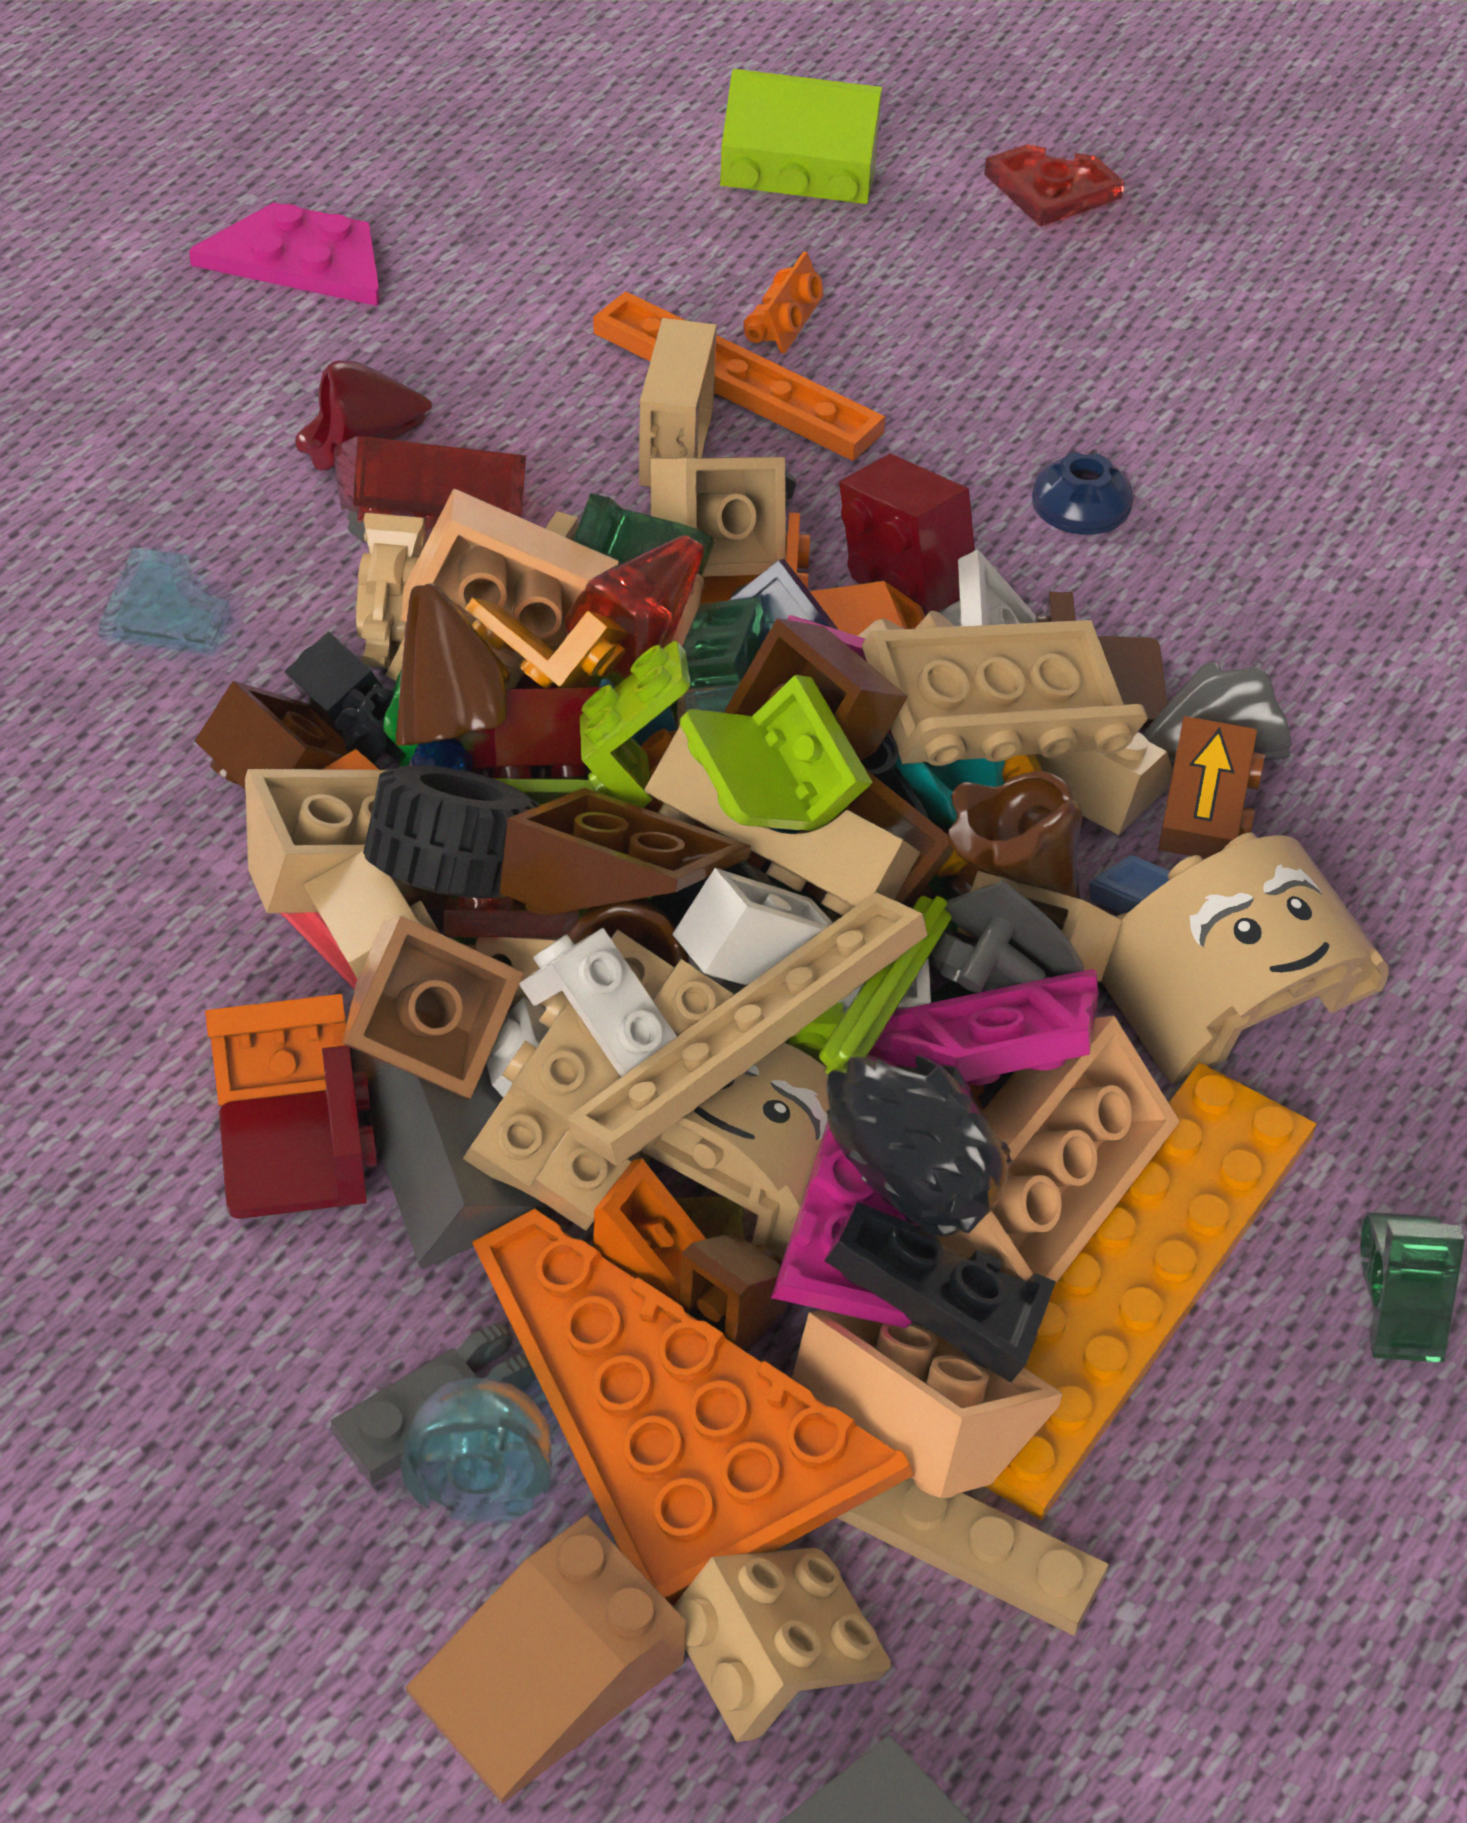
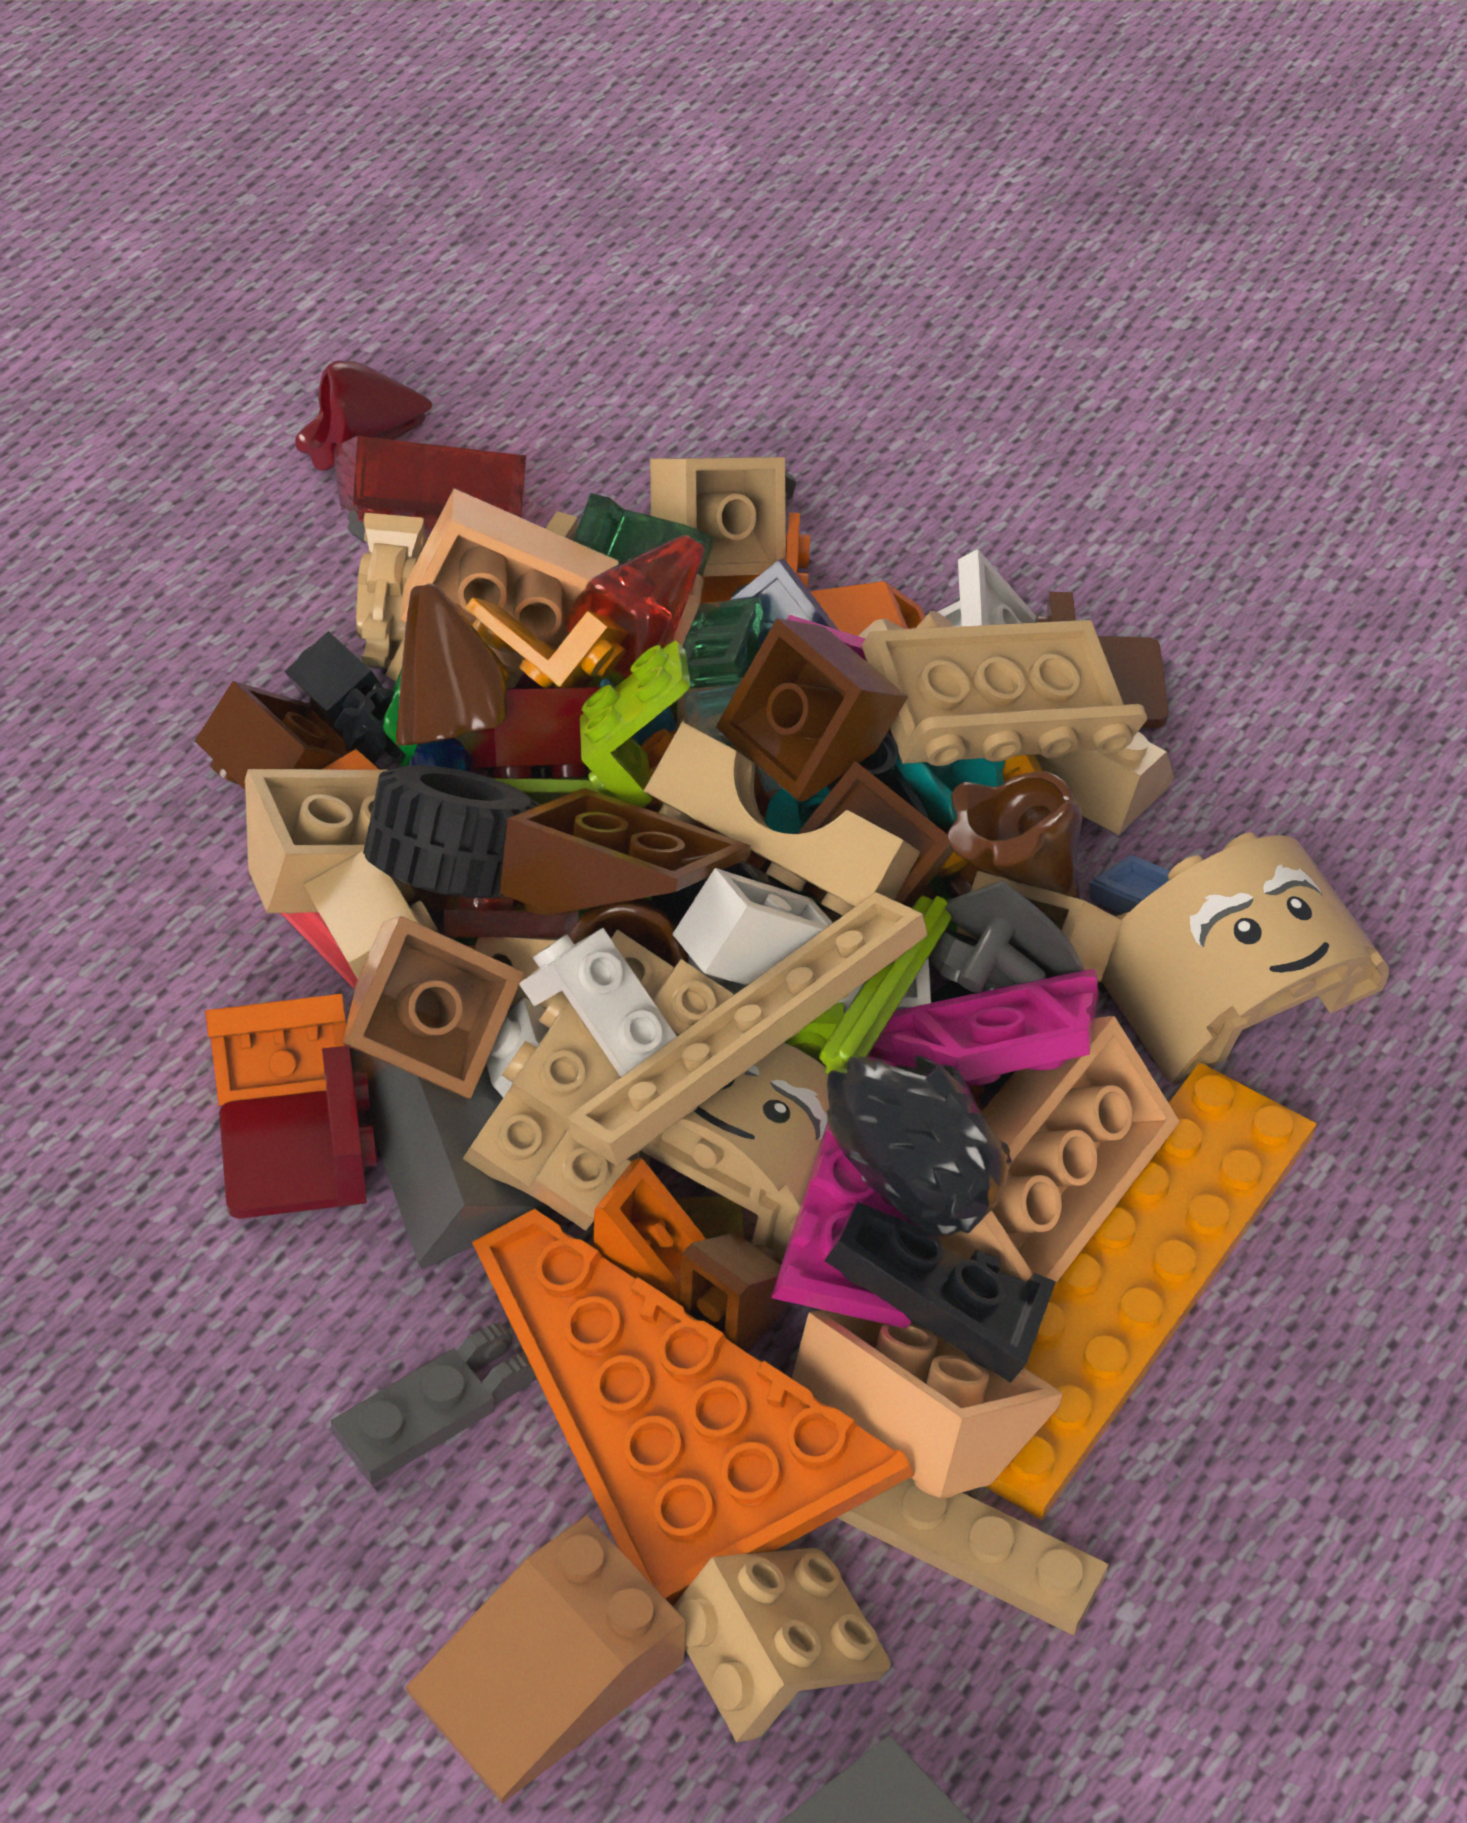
clear light blue tile [98,547,231,656] -> none
dark pink wing [189,202,380,306] -> none
clear light blue cylinder [401,1378,553,1522] -> none
orange plate [593,291,886,461] -> none
tan window [639,318,717,487] -> none
lime bracket [679,675,873,831] -> none
lime slope [720,69,882,204] -> none
orange hinge [743,252,824,354] -> none
dark red brick [839,453,975,617] -> none
clear red plate [984,144,1125,227] -> none
dark blue piece [1032,452,1133,535] -> none
dark grey hat [1142,661,1292,766] -> none
dark orange brick [1158,716,1265,859] -> none
clear green tile [1360,1212,1465,1363] -> none

